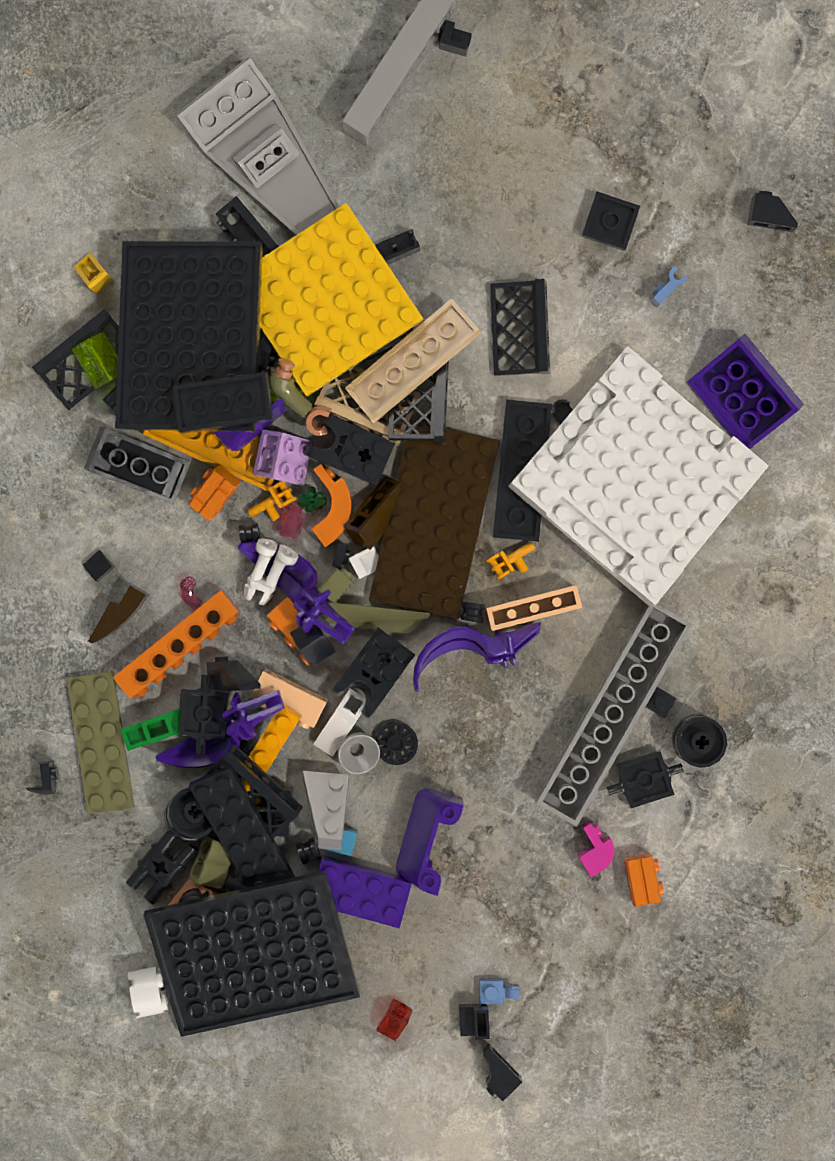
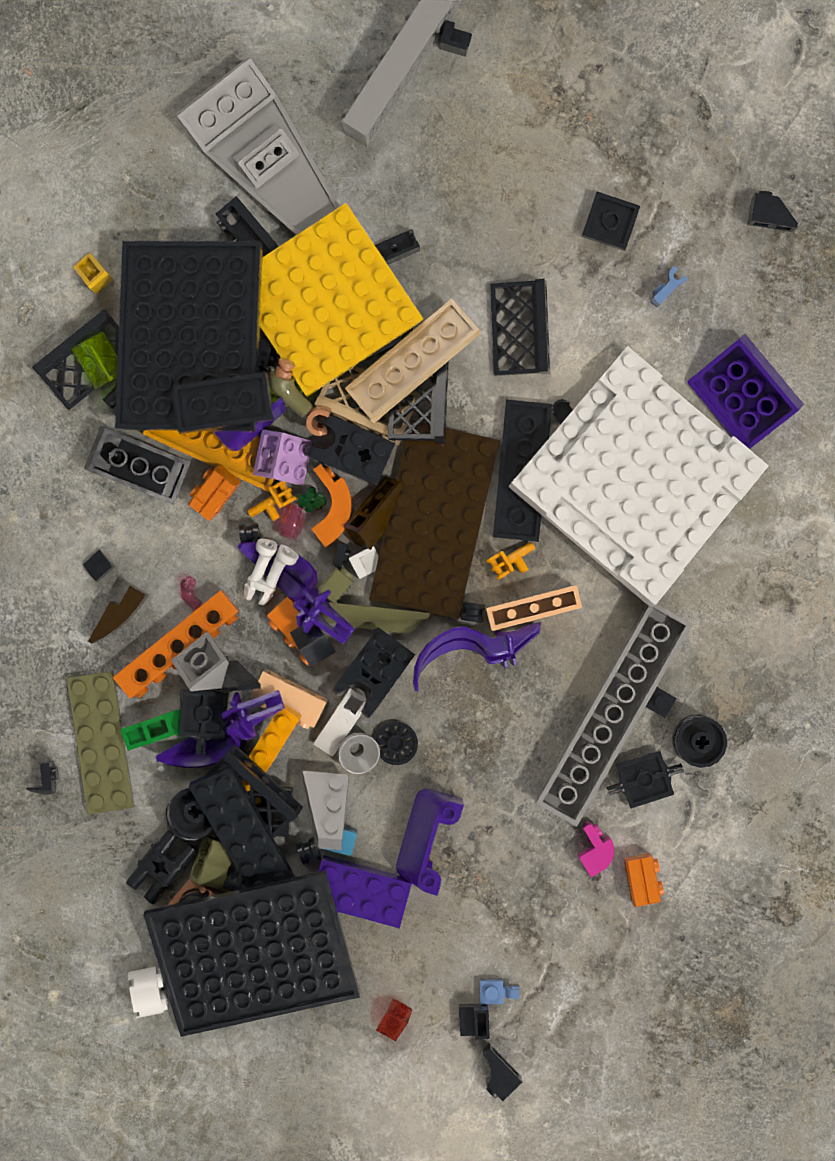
none -> light grey slope [171,631,229,691]

